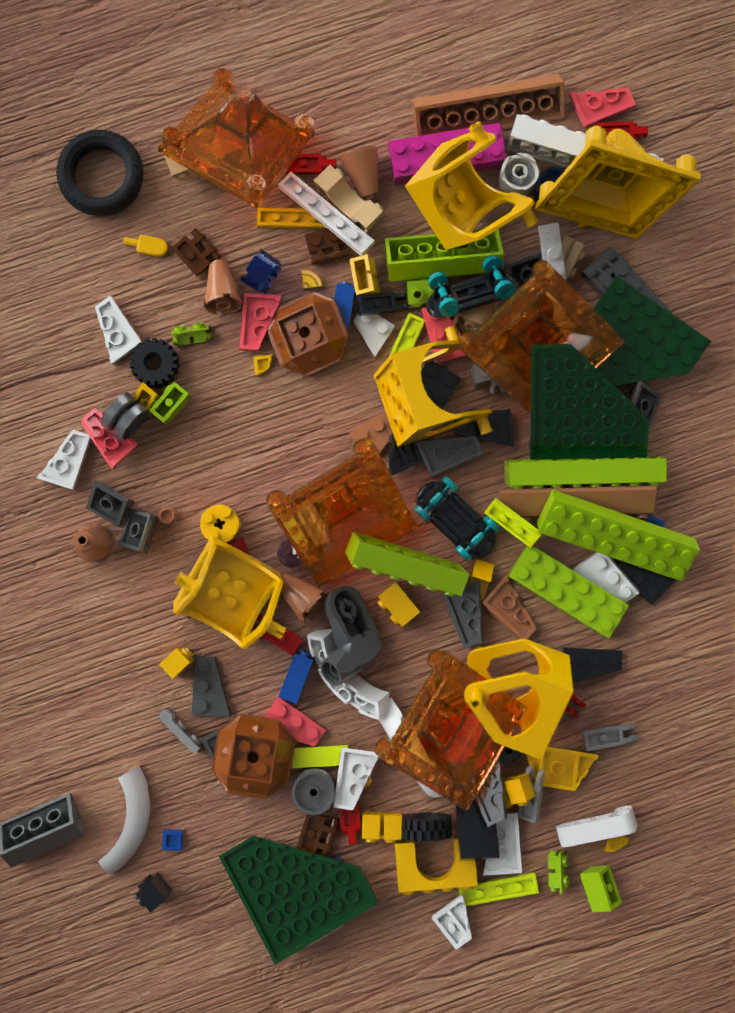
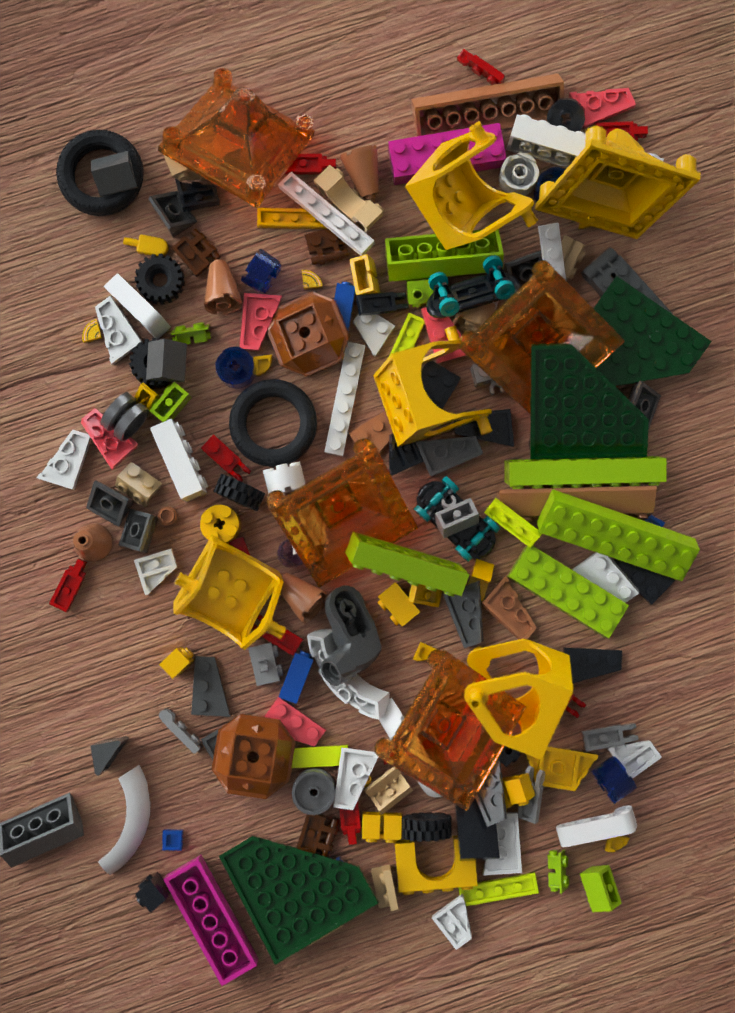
none -> red hinge [49,559,87,612]
none -> yellow tile [82,319,102,343]
none -> dark grey slope [90,736,129,776]
none -> dark grey slope [91,151,138,197]
none -> white beam [104,273,171,340]
none -> tan bracket [115,462,162,507]
none -> white wing [134,548,177,595]
none -> black tyre [135,254,185,305]
none -> dark grey slope [146,339,187,382]
none -> dark grey slope [148,191,197,238]
none -> white brick [150,419,208,502]
none -> dark pink brick [163,855,259,986]
none -> black wing [175,179,220,212]
none -> red hinge [201,434,252,482]
none -> black tyre [213,474,265,511]
none -> clear blue brick [215,347,256,389]
none -> black tyre [229,379,317,467]
none -> light grey brick [248,642,283,686]
none -> white brick [263,461,306,497]
none -> white plate [324,342,365,457]
none -> tan bracket [364,766,413,815]
none -> tan bracket [371,864,399,911]
none -> yellow slope [408,584,442,607]
none -> yellow tile [413,642,438,661]
none -> light grey brick [435,495,479,538]
none -> red hinge [457,49,505,85]
none -> black plate [547,98,585,132]
none -> clear blue brick [591,756,637,804]
none -> white wing [607,740,662,780]

